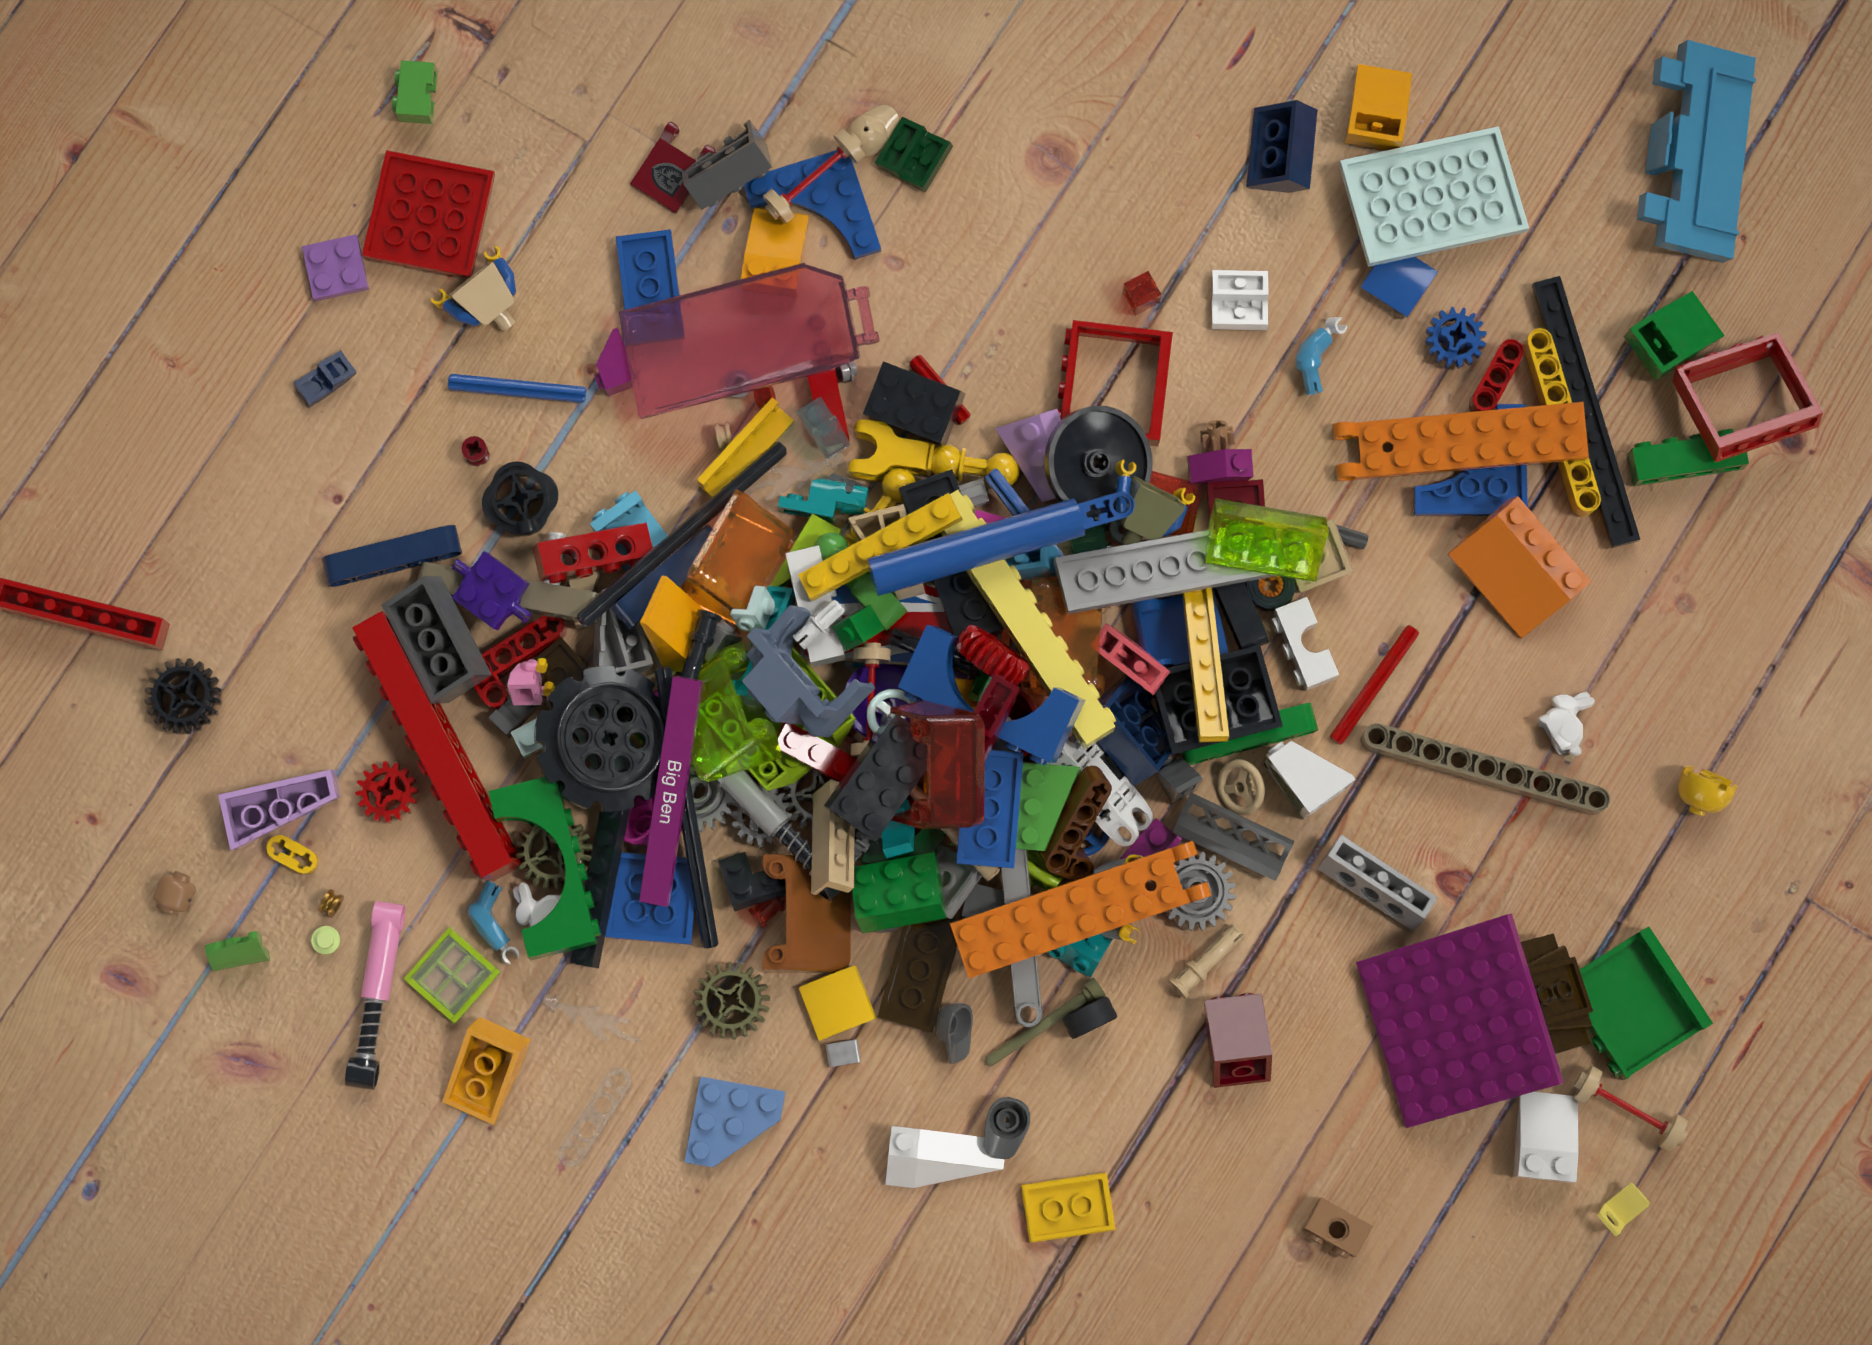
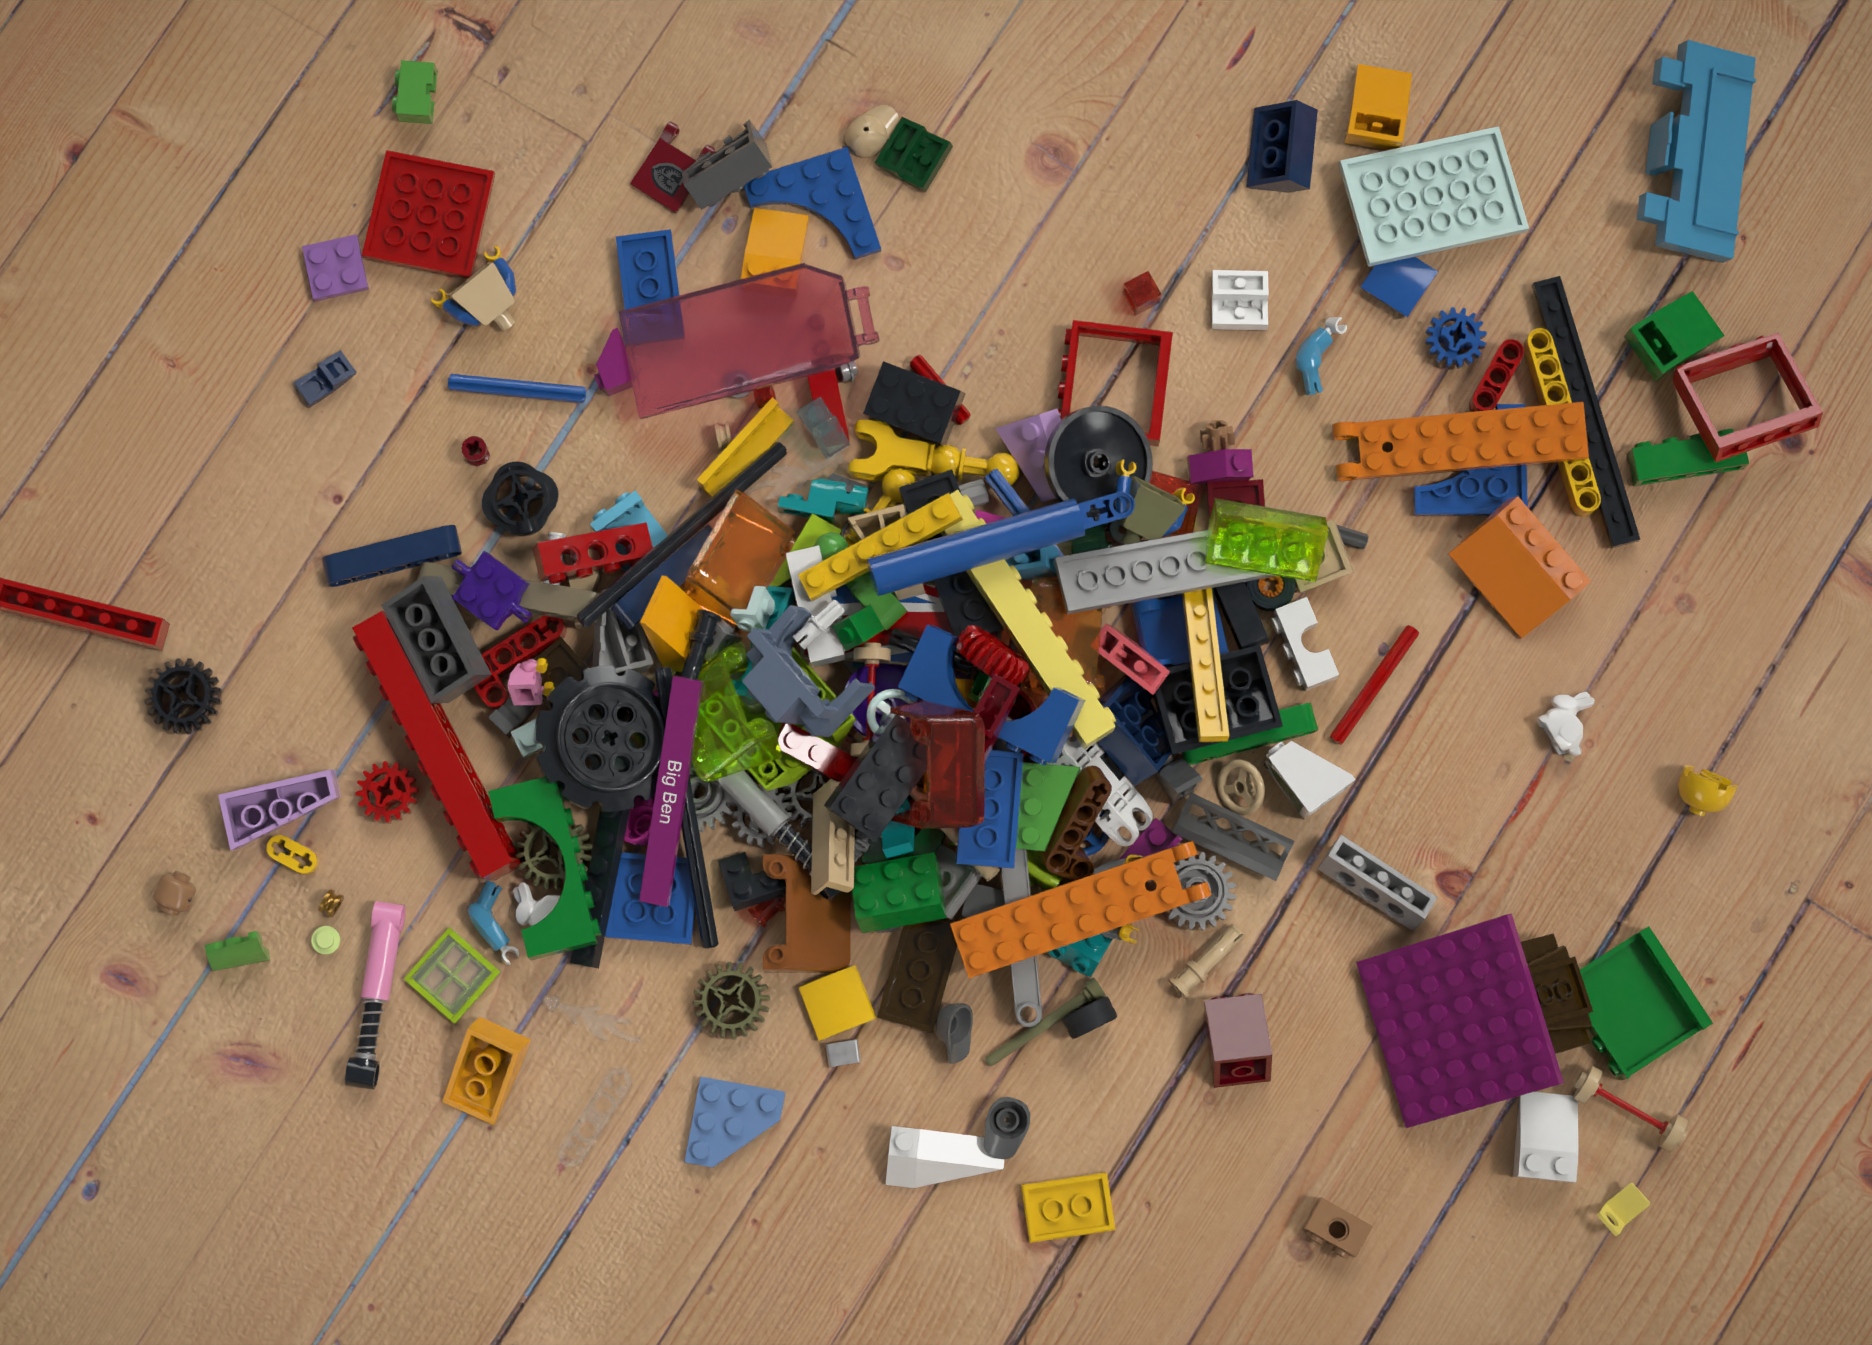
tan axle [763,129,865,224] -> none
dark tan beam [1361,723,1610,815] -> none

